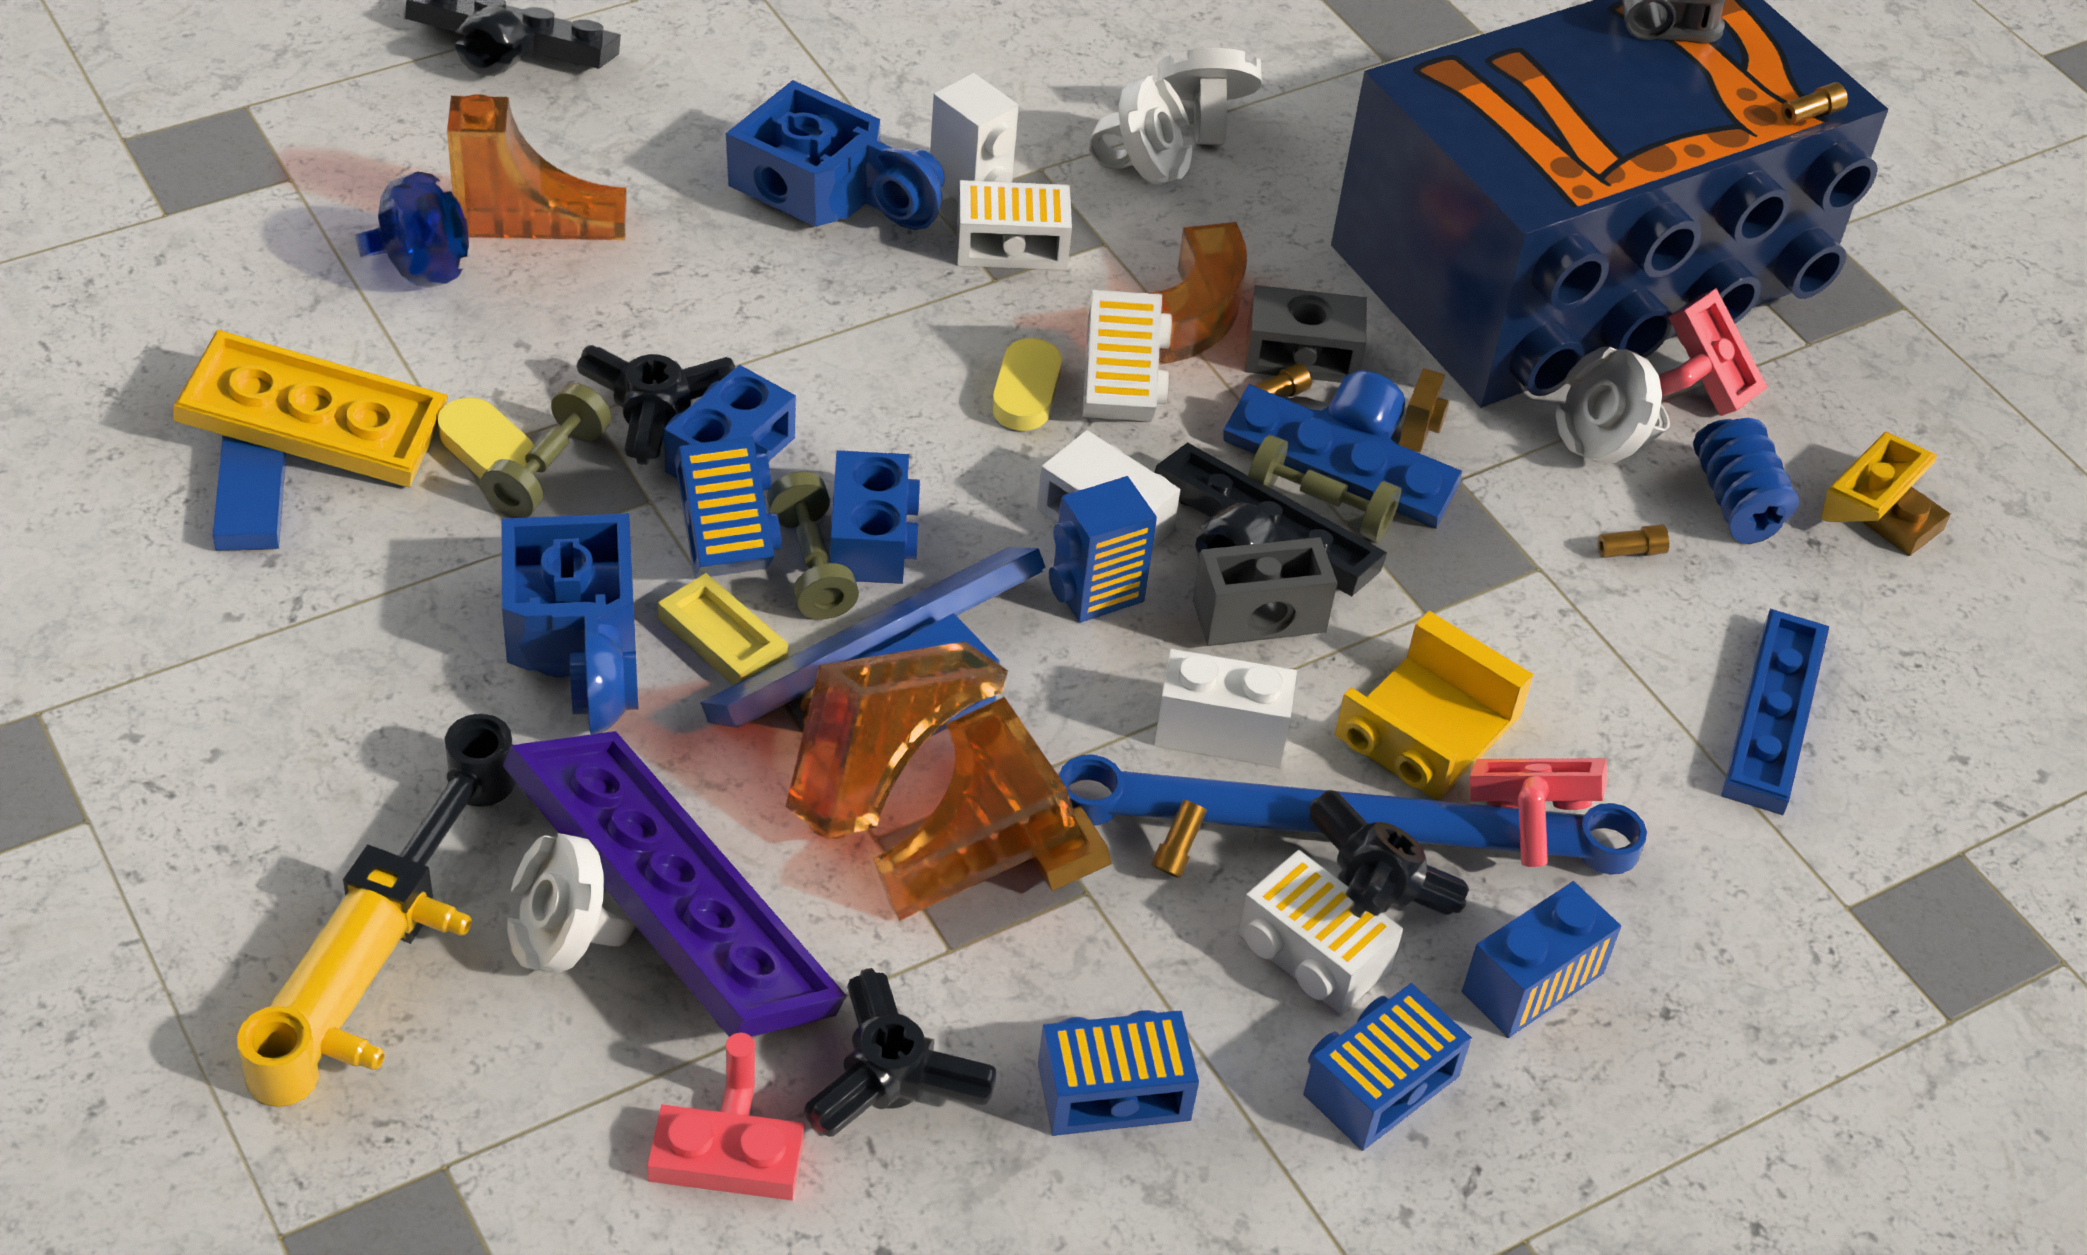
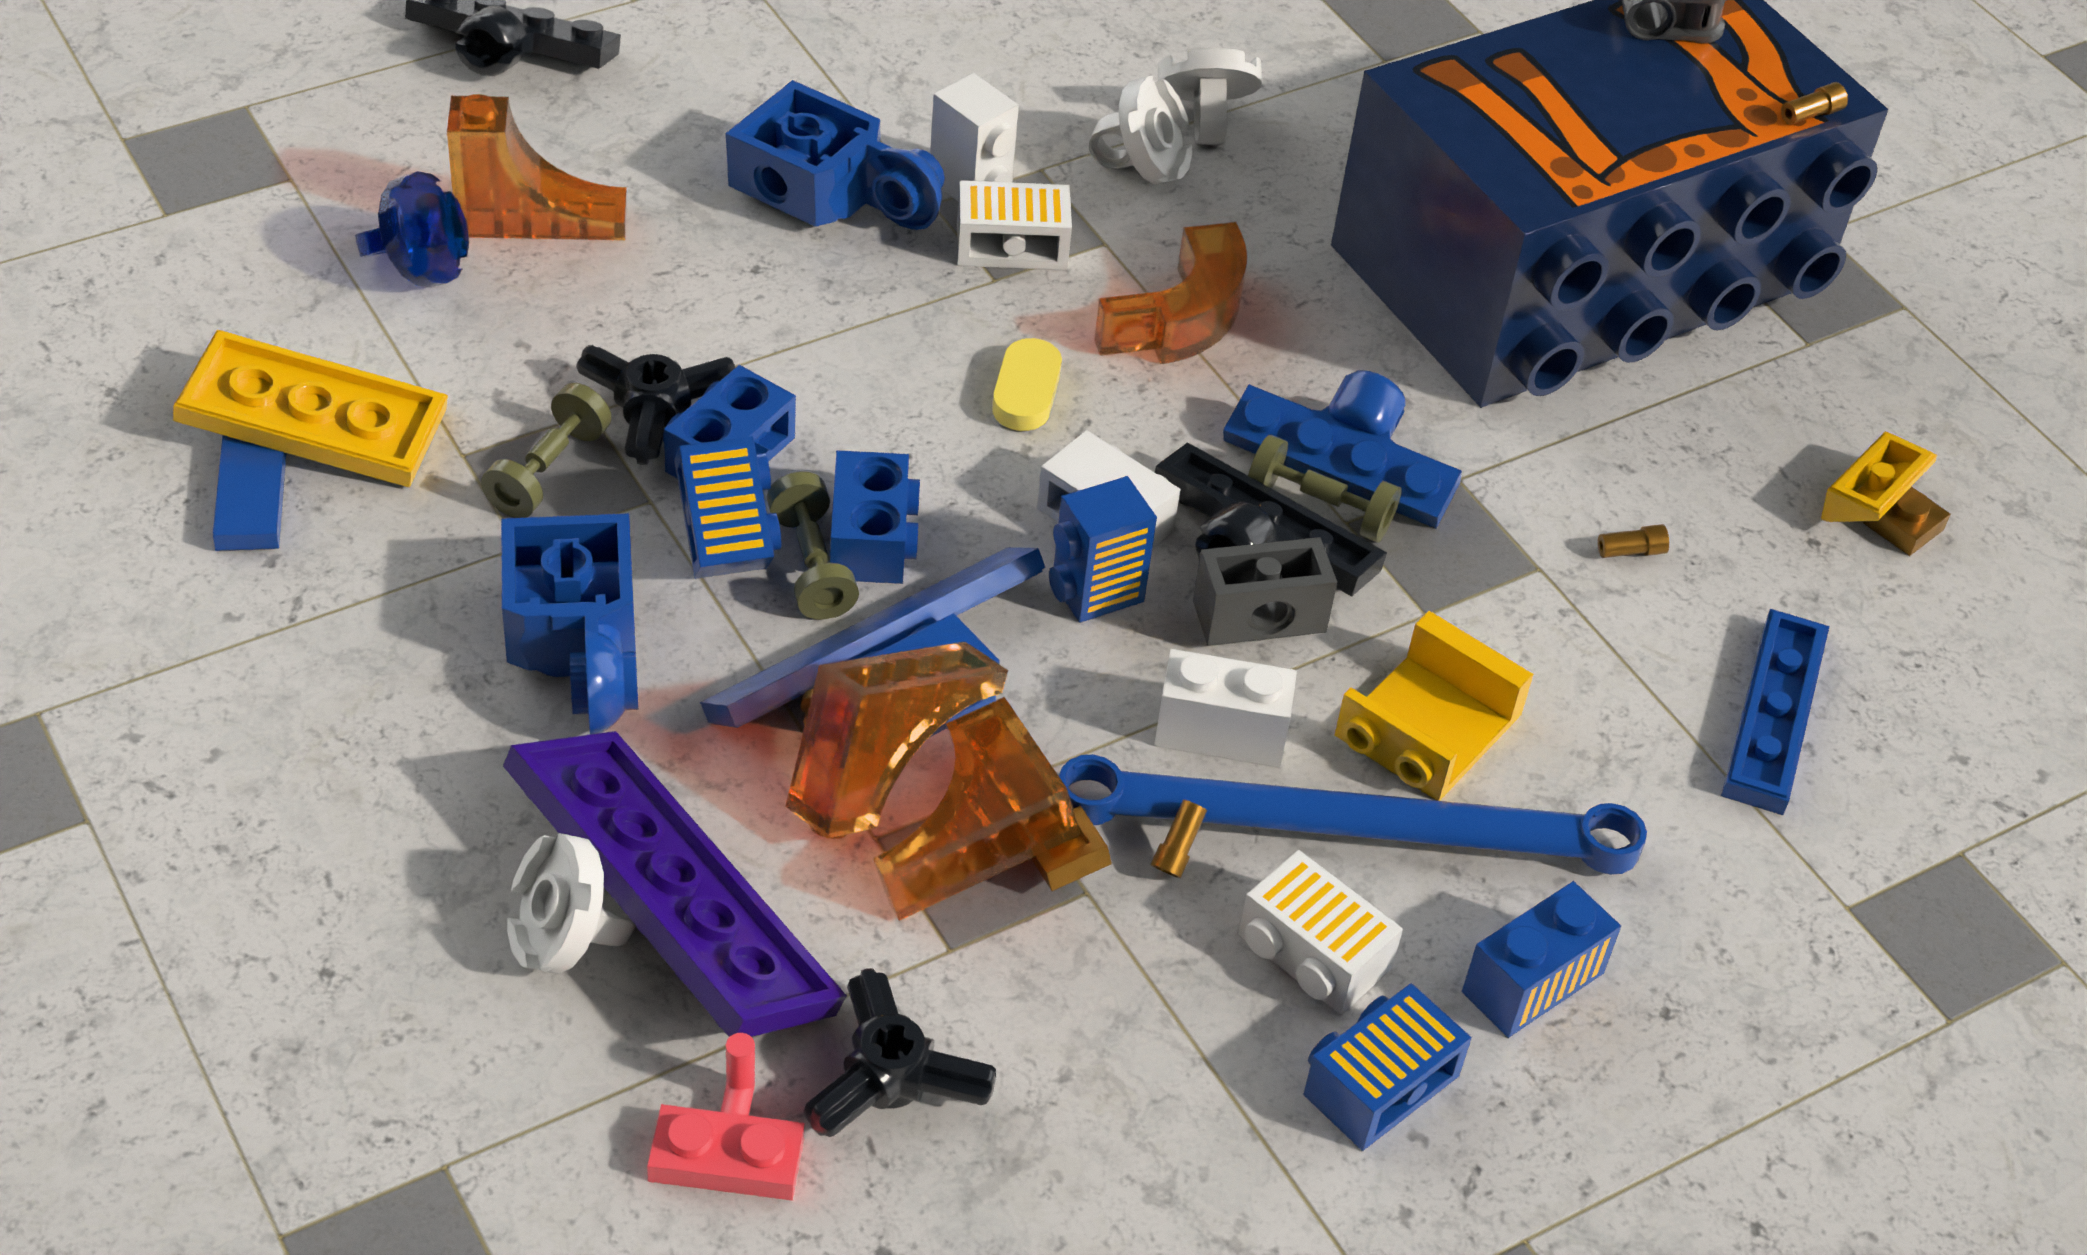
yellow piece [237,713,516,1107] -> none
light yellow tile [438,397,534,479] -> none
light yellow tile [658,573,788,685] -> none
blue brick [1038,1010,1199,1136] -> none
white brick [1082,289,1172,422] -> none
dark grey brick [1245,285,1367,383] -> none
pearl gold piece [1254,363,1312,398] -> none
black bush [1309,790,1469,918] -> none
pearl gold plate [1399,368,1449,453] -> none
coral plate [1469,758,1607,867] -> none
white tile [1556,347,1670,463] -> none
coral plate [1659,289,1767,416] -> none
blue piece [1693,417,1799,544] -> none

